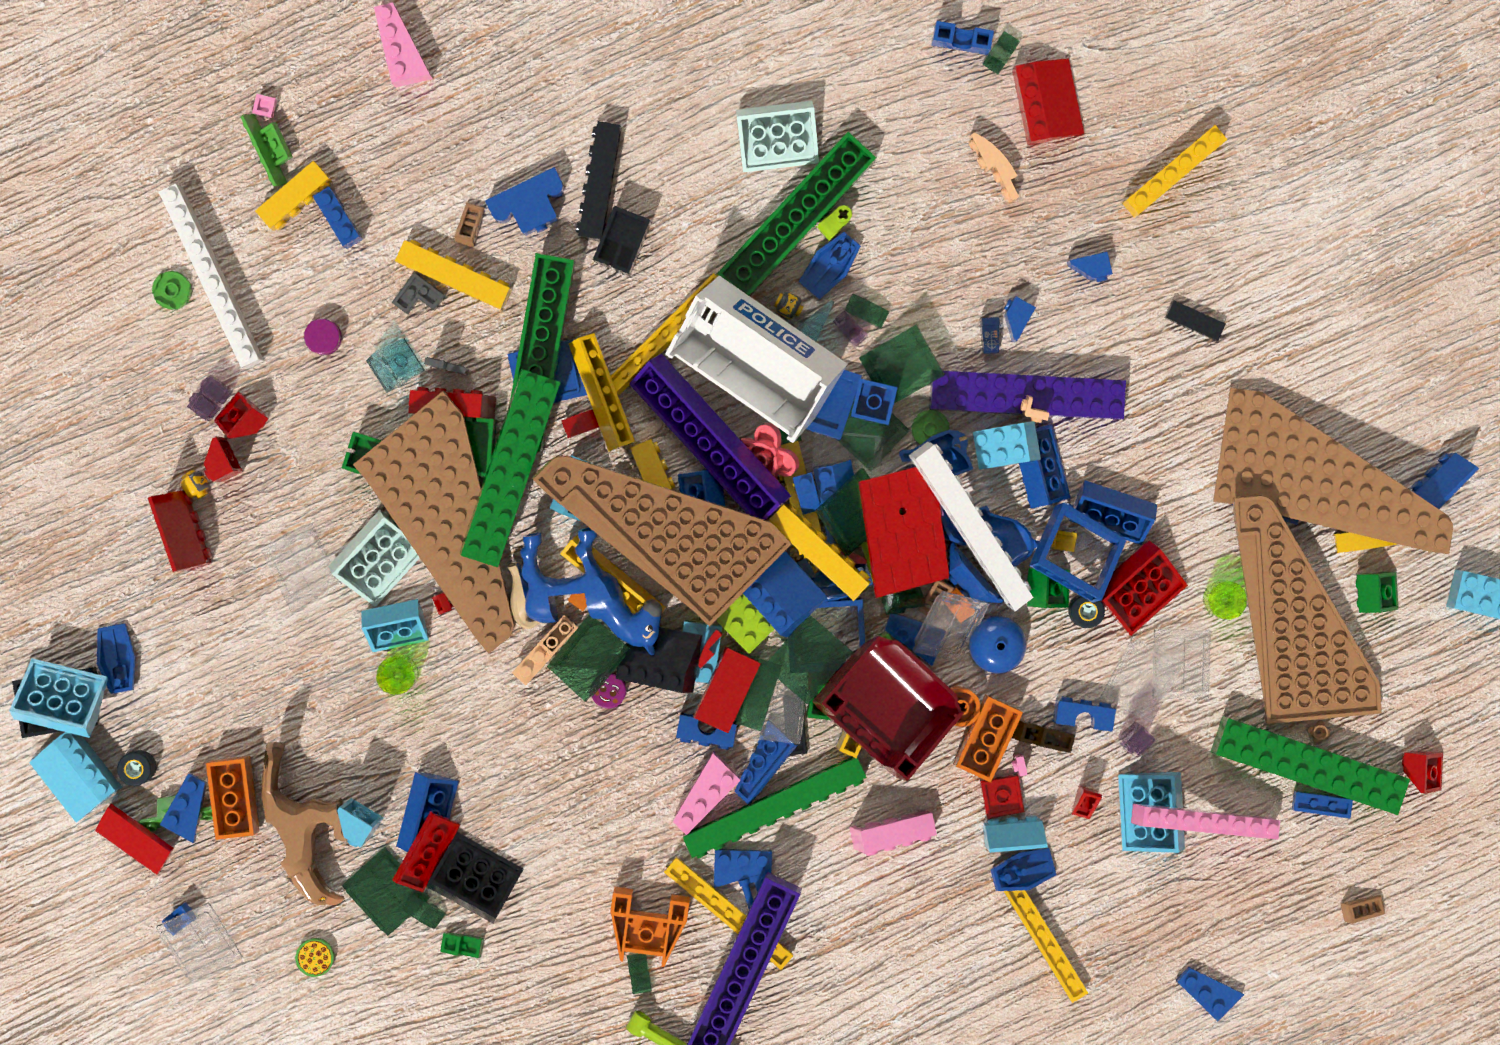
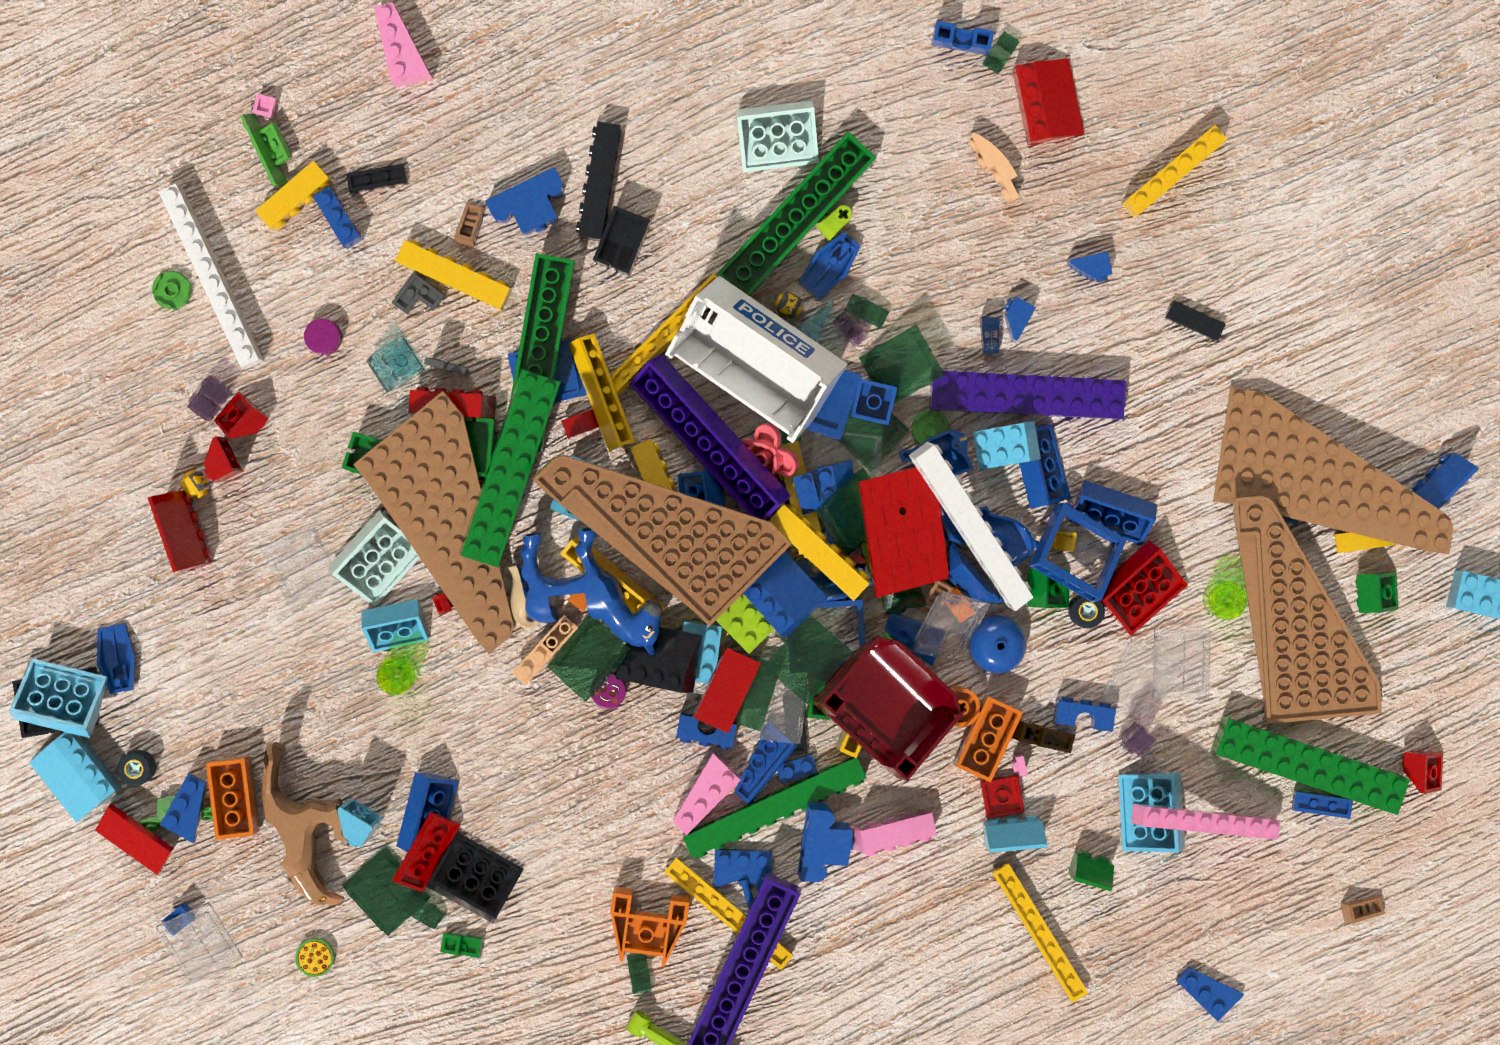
red slope [698,629,722,668] -> none
blue piece [990,848,1057,891] -> none
light nougat bracket [1020,395,1049,423] -> none
red slope [1071,786,1102,819] -> none
medium nougat plate [1307,721,1330,743] -> none
none -> black tile [346,163,407,194]
none -> blue plate [777,754,818,784]
none -> blue brick [797,802,854,882]
none -> green slope [1068,850,1114,892]

